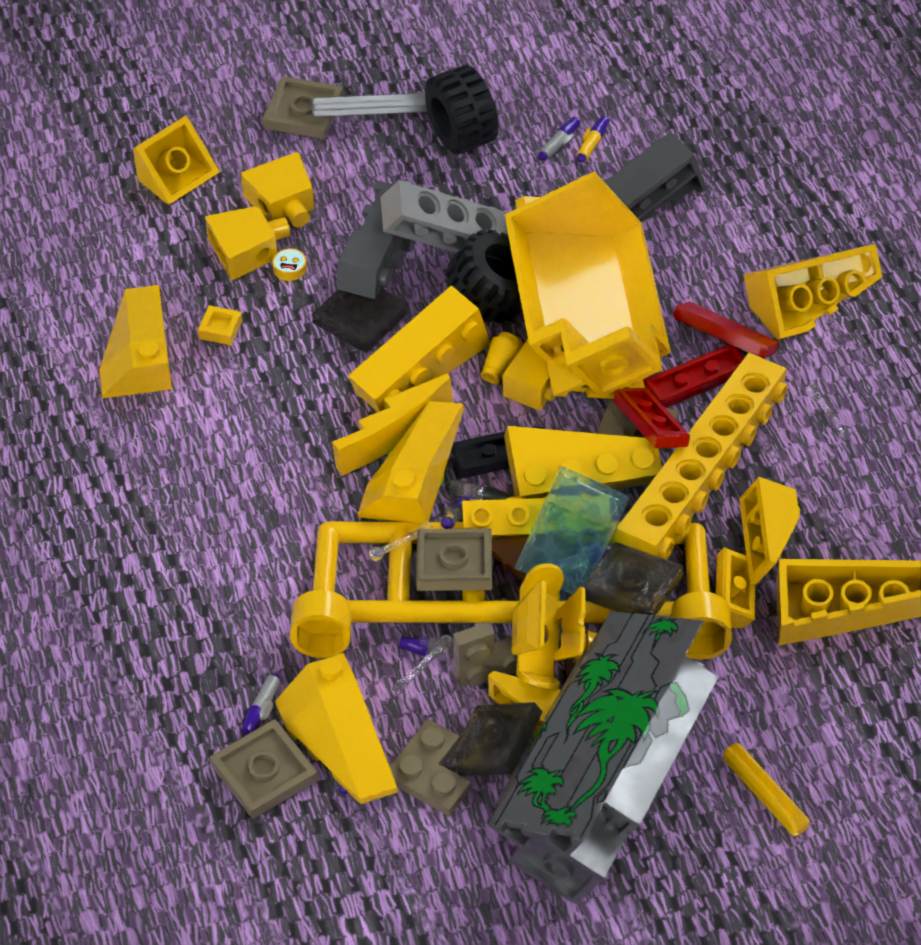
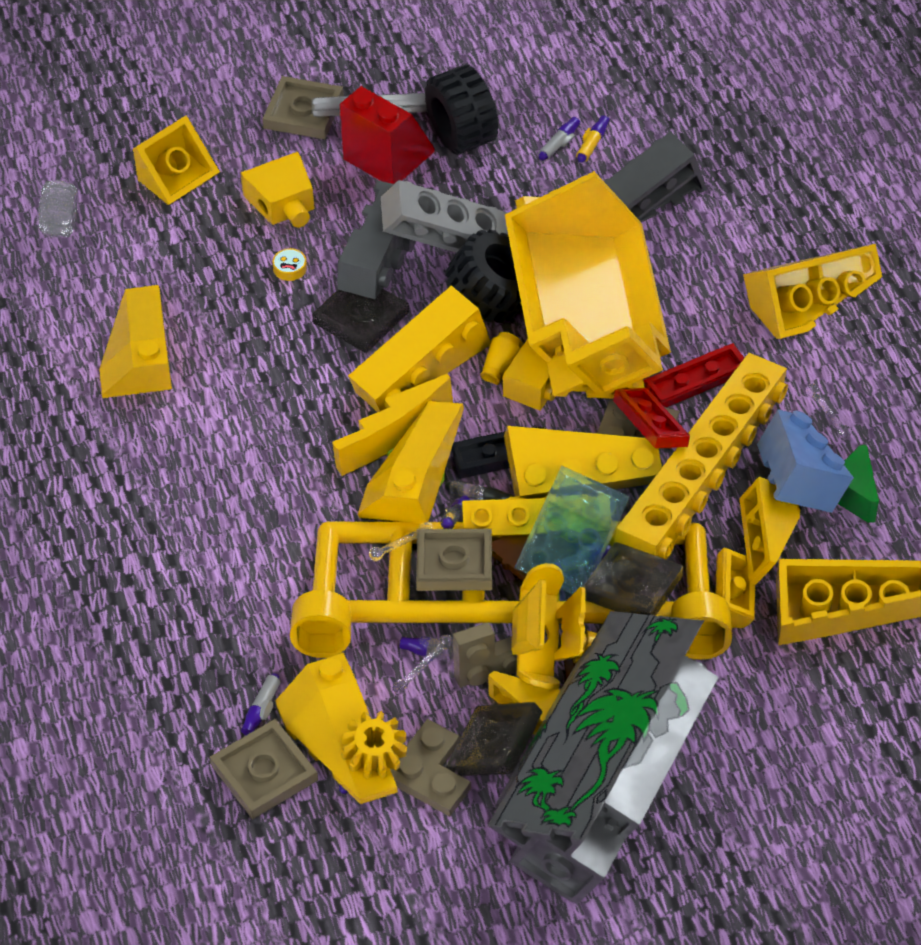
yellow plate [198,305,242,346] -> none
yellow torso [205,206,291,280] -> none
red tile [673,301,780,358] -> none
yellow axle [723,743,810,837] -> none
none -> clear gear [38,180,78,238]
none -> red slope [340,86,435,184]
none -> yellow gear [341,711,407,780]
none -> medium blue wedge [757,409,854,513]
none -> green slope [838,445,879,523]

